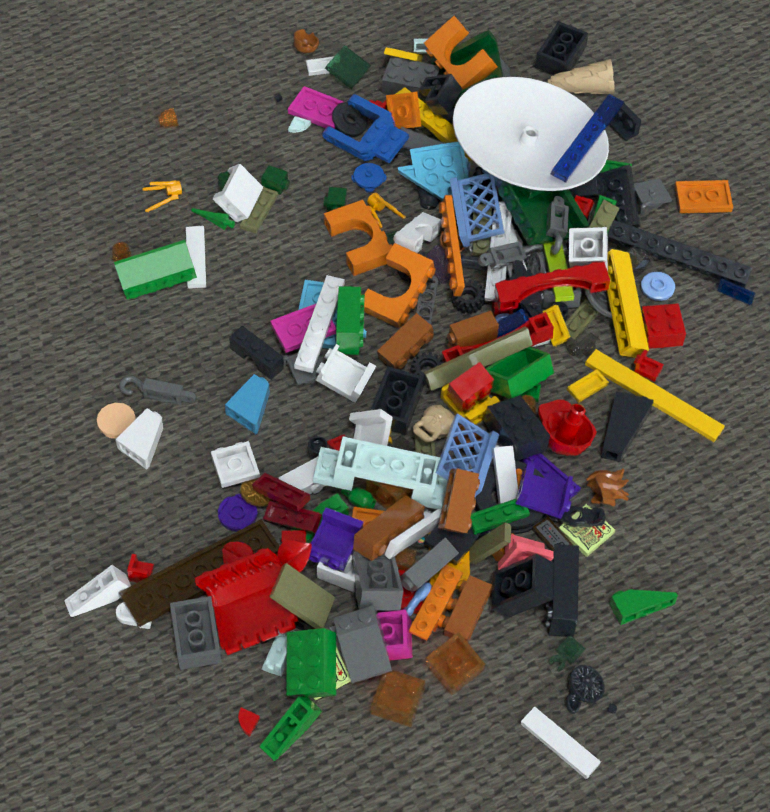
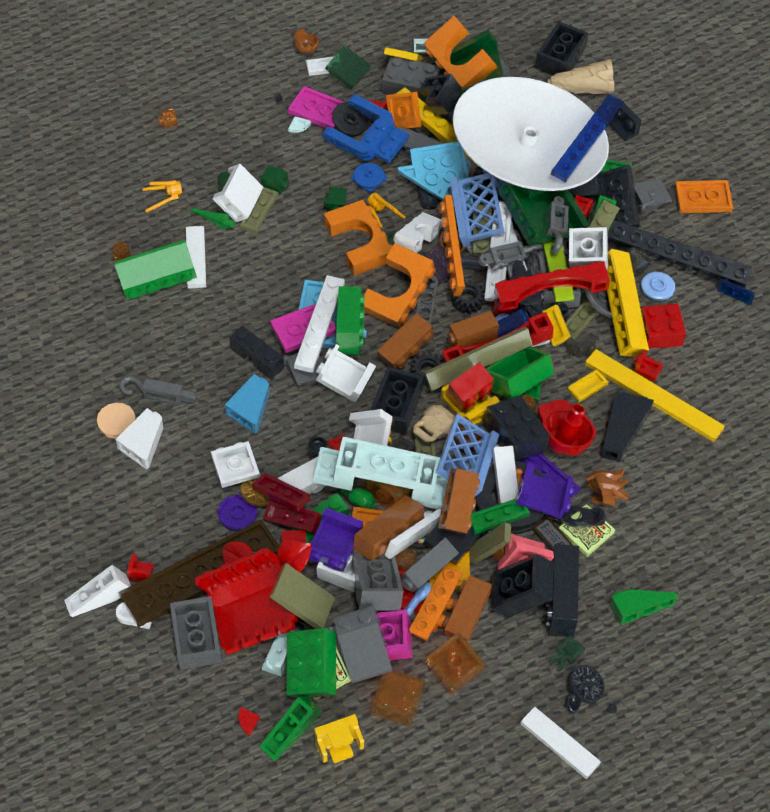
none -> yellow panel [314,714,364,763]

